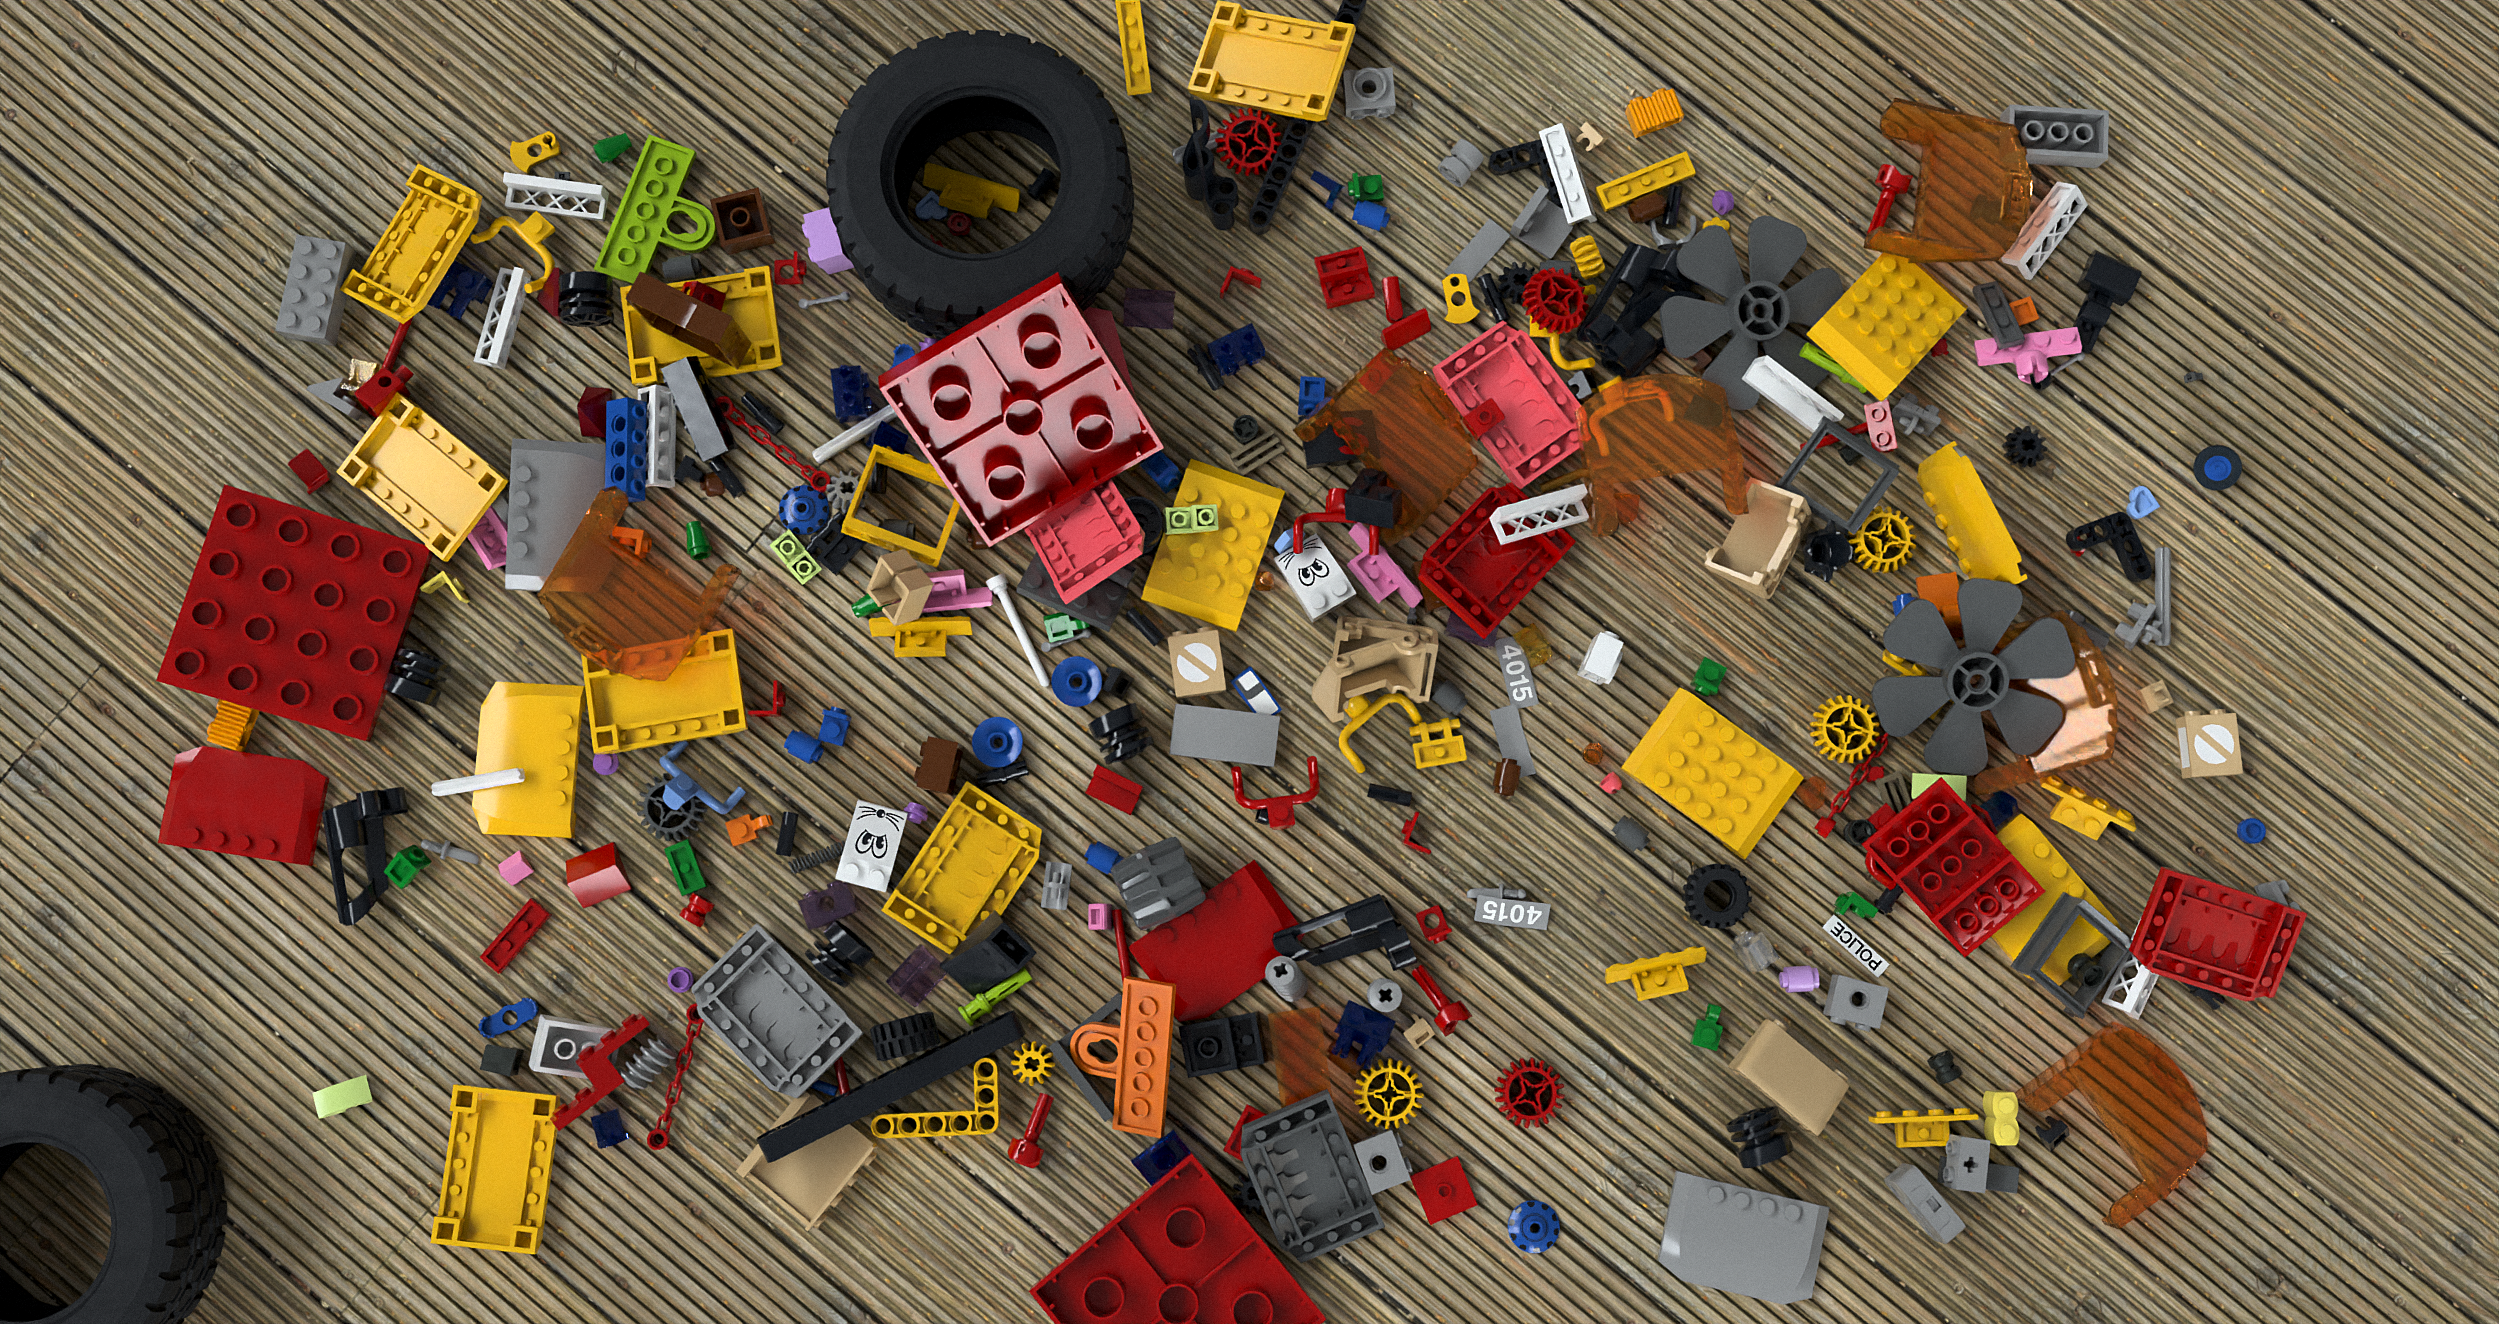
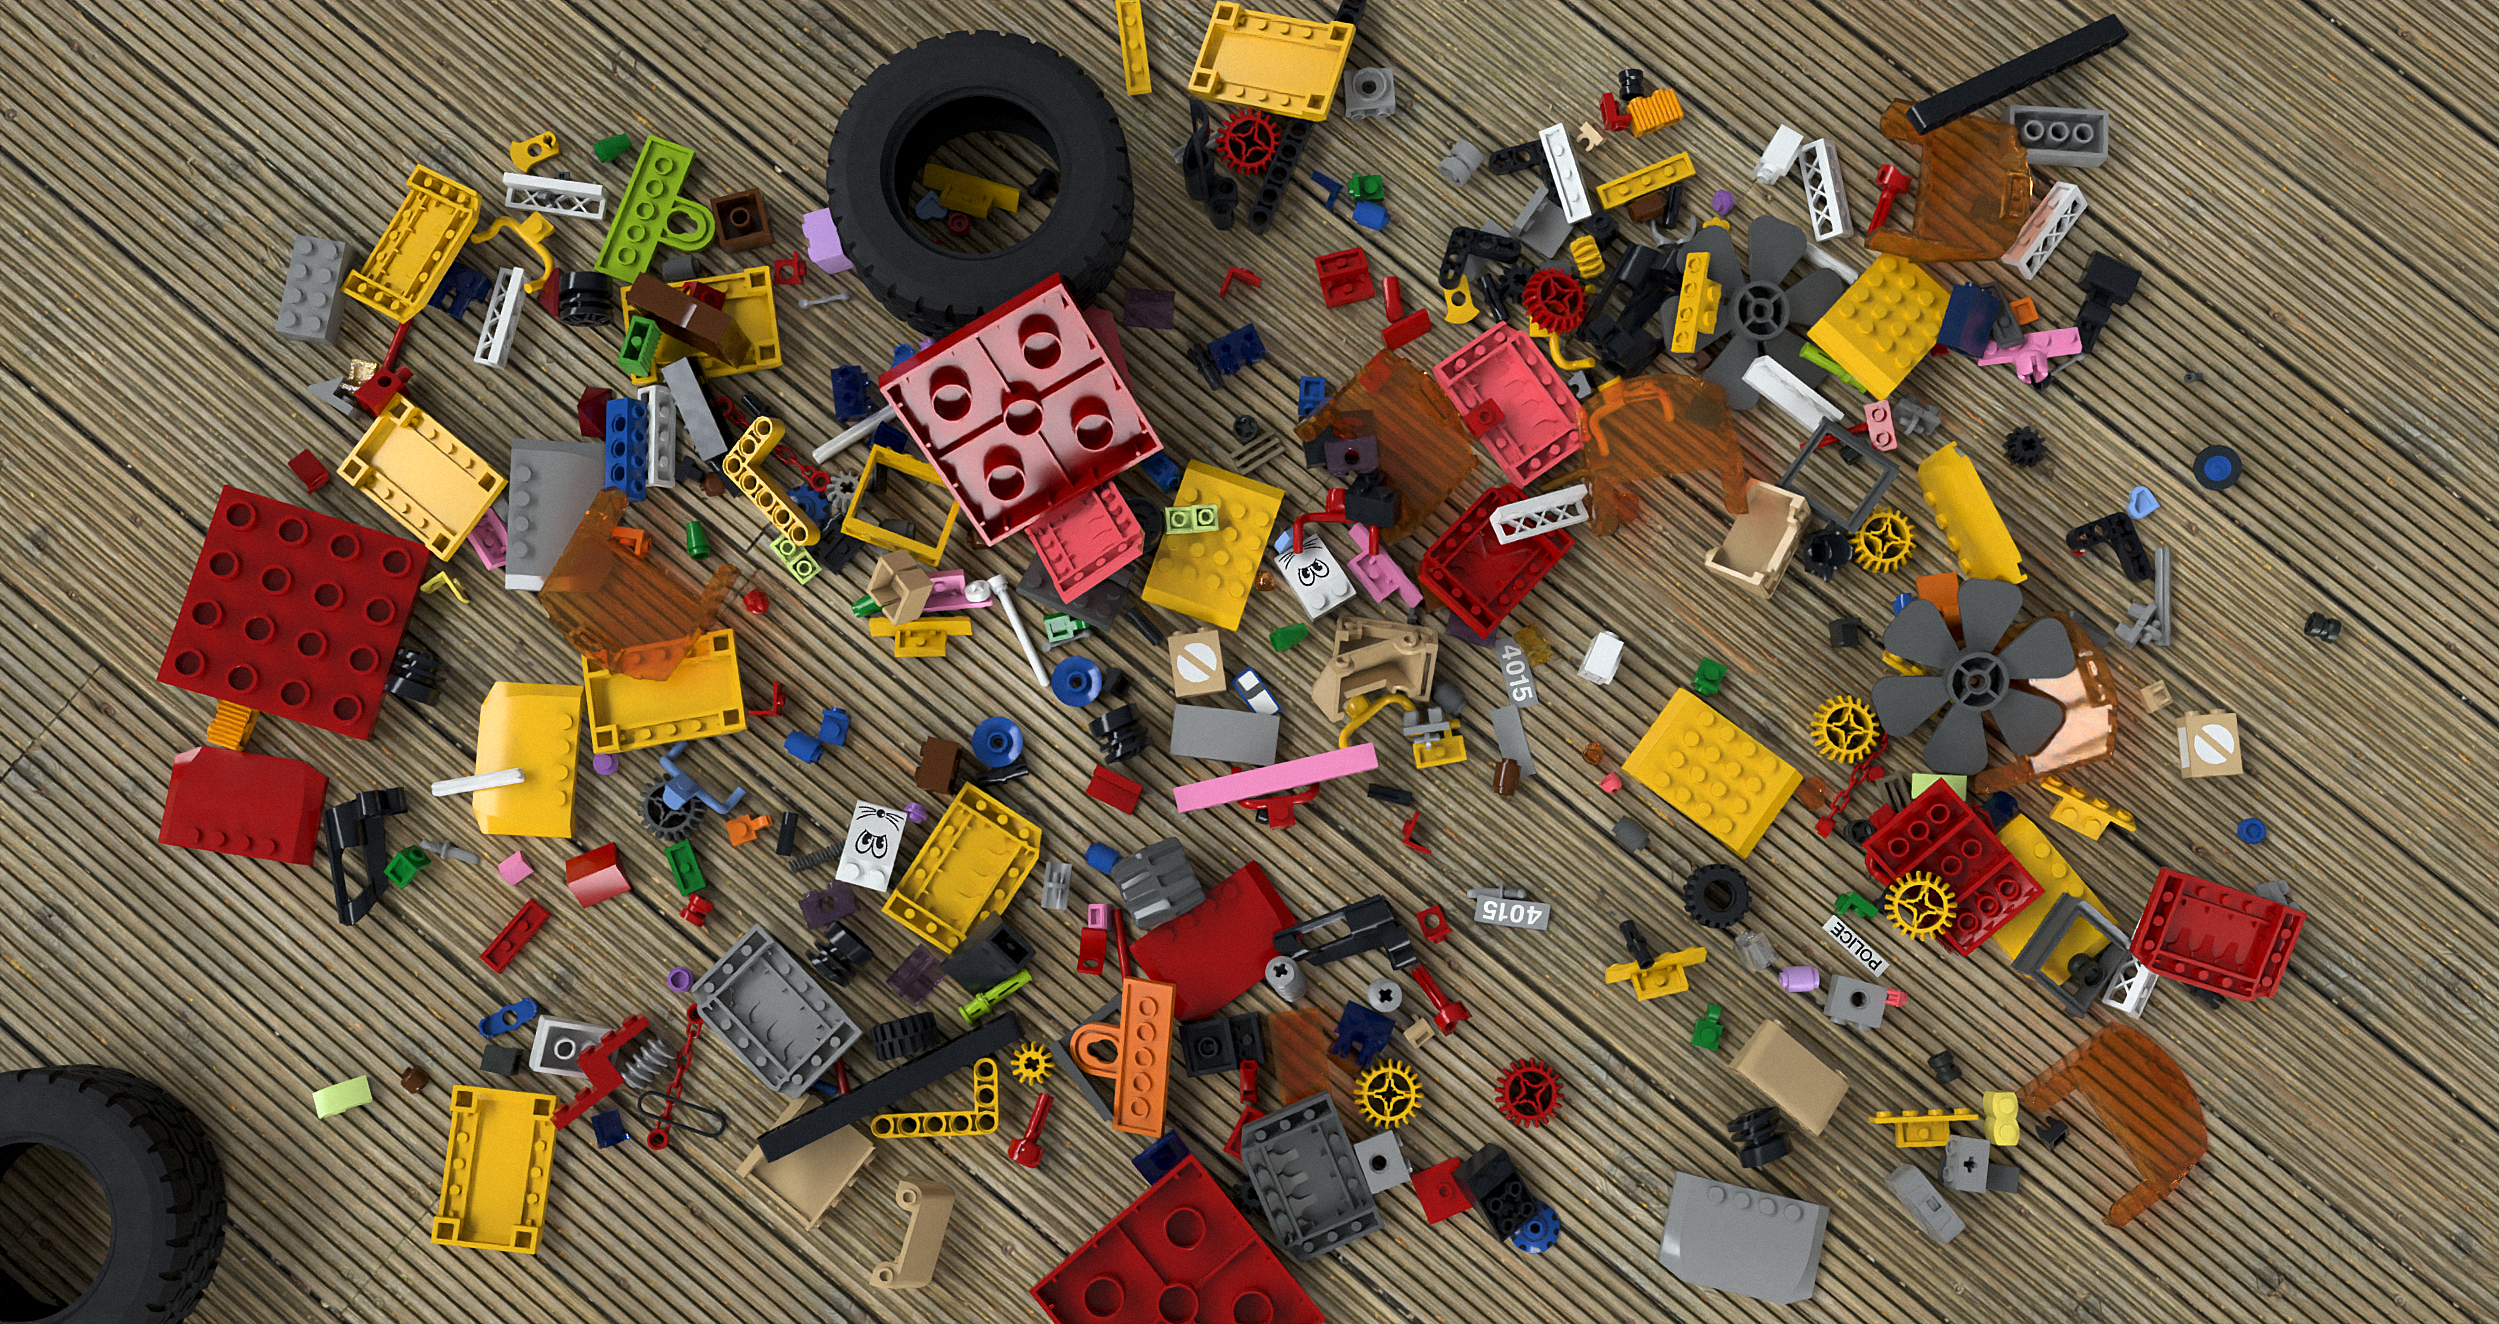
none -> reddish brown piece [401,1065,430,1094]
none -> dark grey piece [537,192,556,205]
none -> bright green brick [617,315,663,377]
none -> black piece [637,1091,726,1138]
none -> yellow beam [723,416,821,546]
none -> red plate [743,588,770,614]
none -> tan windscreen [869,1174,955,1289]
none -> white tile [964,580,991,602]
none -> red bracket [1076,927,1107,975]
none -> bright pink tile [1173,742,1379,814]
none -> red bar [1240,1060,1258,1104]
none -> green cone [1269,623,1309,653]
none -> clear purple brick [1324,434,1379,477]
none -> light grey hips [1401,707,1450,750]
none -> black beam [1438,226,1522,290]
none -> black slope [1451,1142,1540,1242]
none -> black bracket [1584,209,1619,253]
none -> red bracket [1599,92,1632,132]
none -> black wheel [1618,69,1644,101]
none -> black pin [1619,920,1655,970]
none -> yellow bracket [1671,252,1722,353]
none -> white brick [1752,124,1804,186]
none -> white fence [1798,138,1854,243]
none -> white axle [1802,241,1859,285]
none -> pearl dark grey panel [1829,617,1861,648]
none -> yellow gear [1884,871,1957,941]
none -> coral piece [1885,987,1908,1007]
none -> black beam [1905,14,2130,136]
none -> red piece [1907,907,1959,957]
none -> dark blue brick [1936,282,2000,359]
none -> pearl dark grey wheel [2304,611,2341,644]

